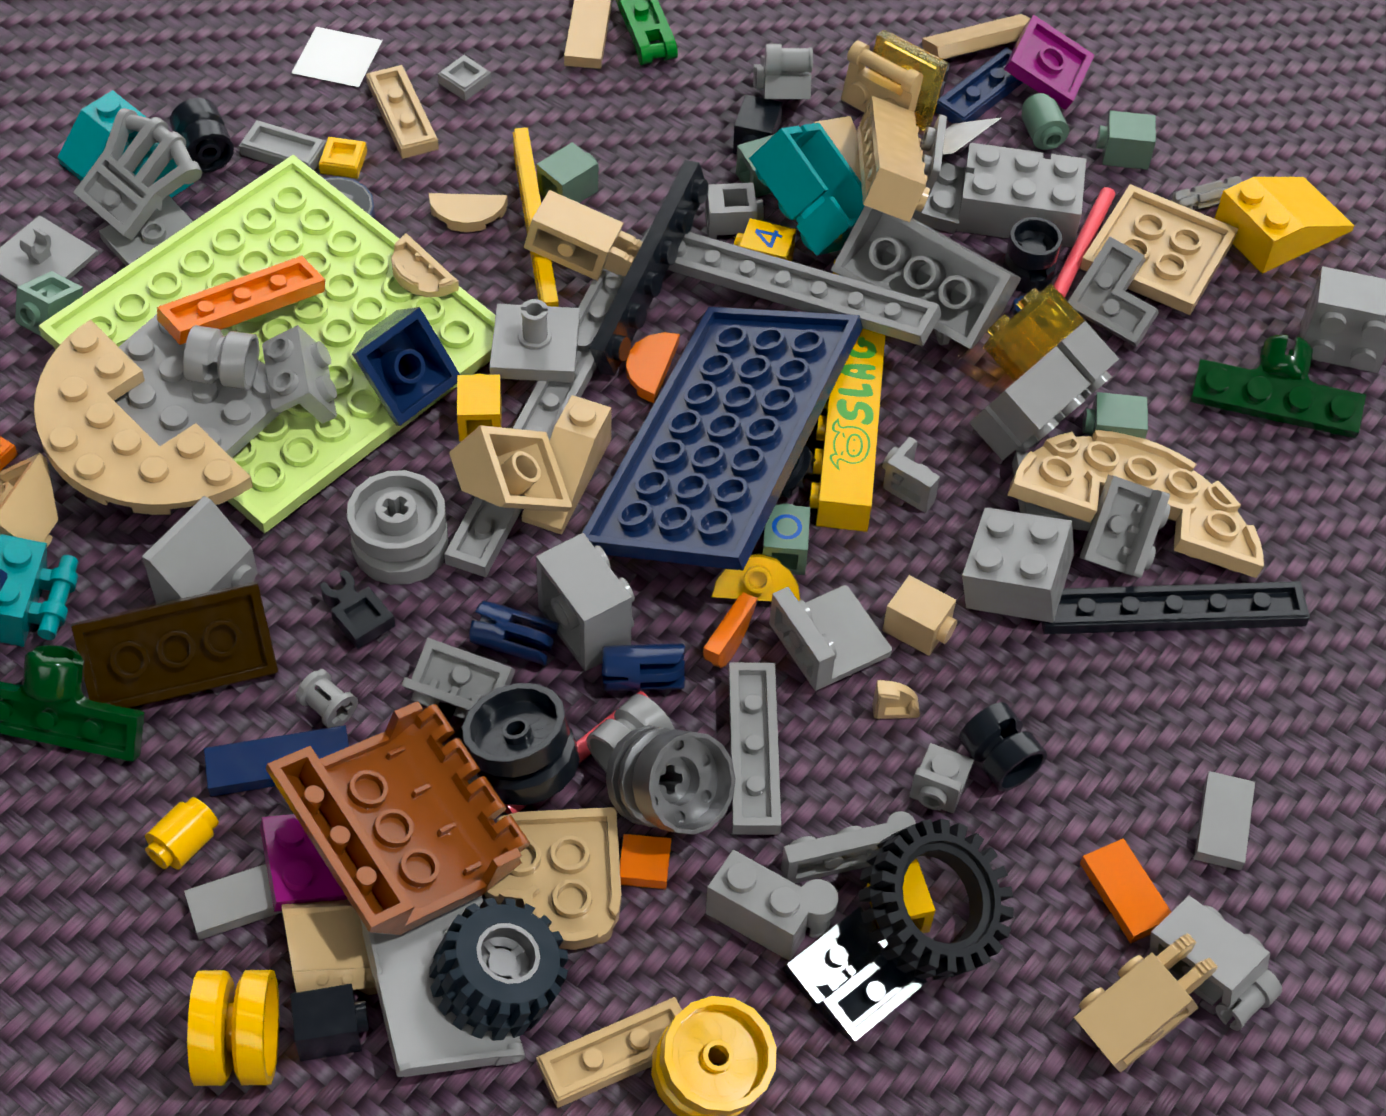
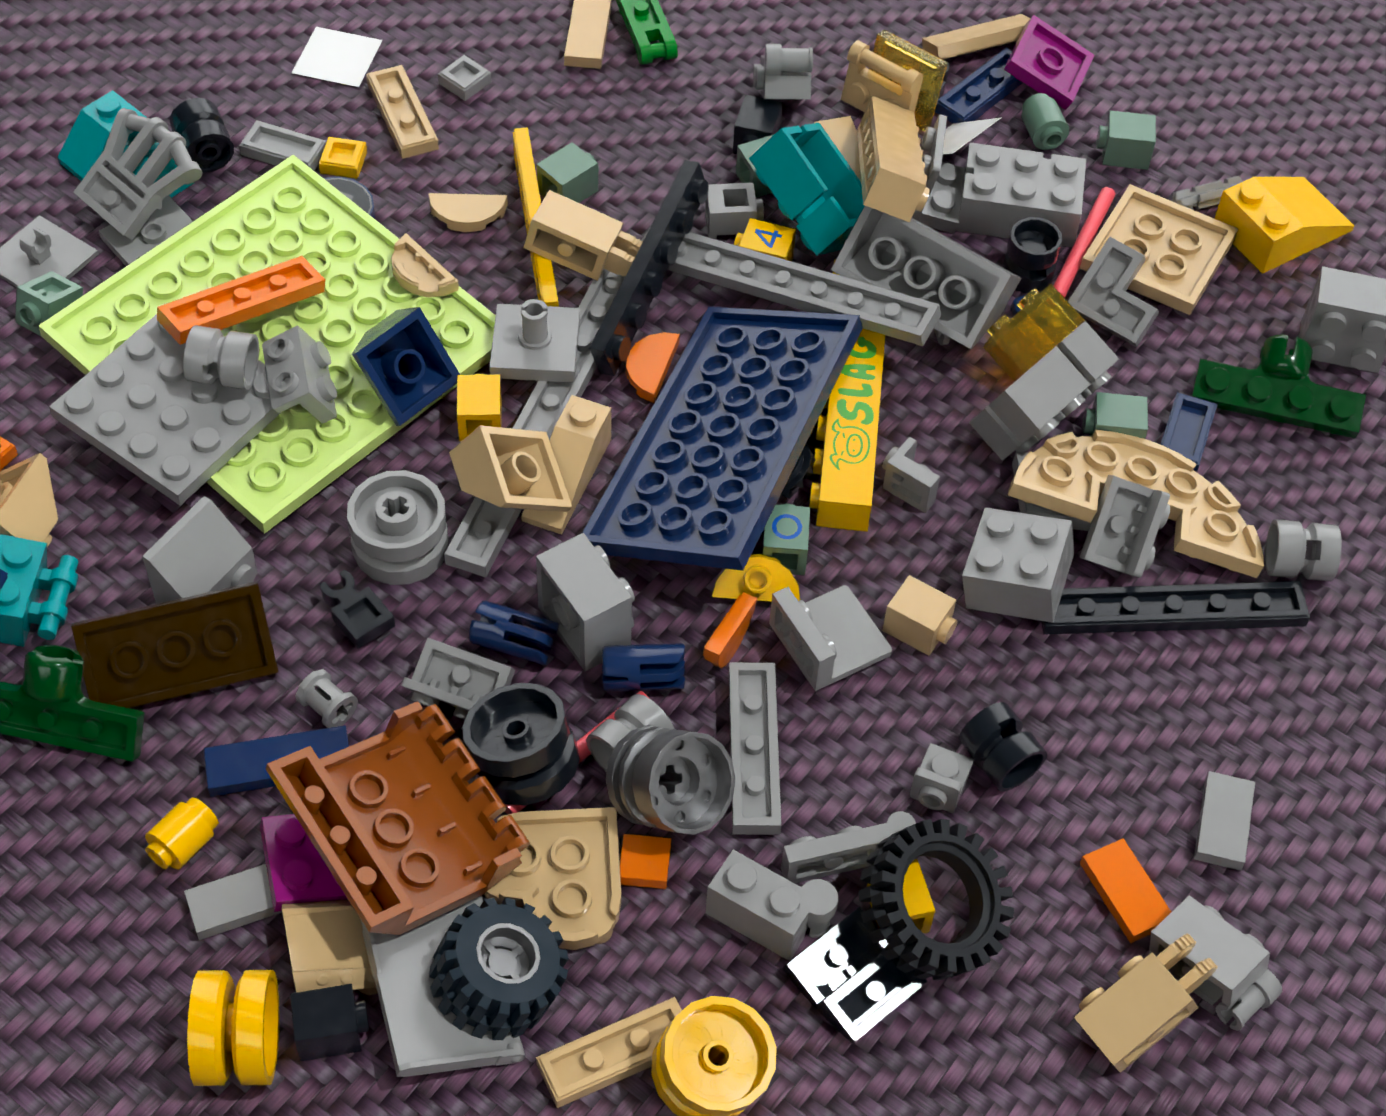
tan plate [34,319,253,515] -> none
tan tile [872,680,920,719] -> none
none -> dark blue tile [1160,392,1217,472]
none -> light grey wheel [1265,519,1342,581]

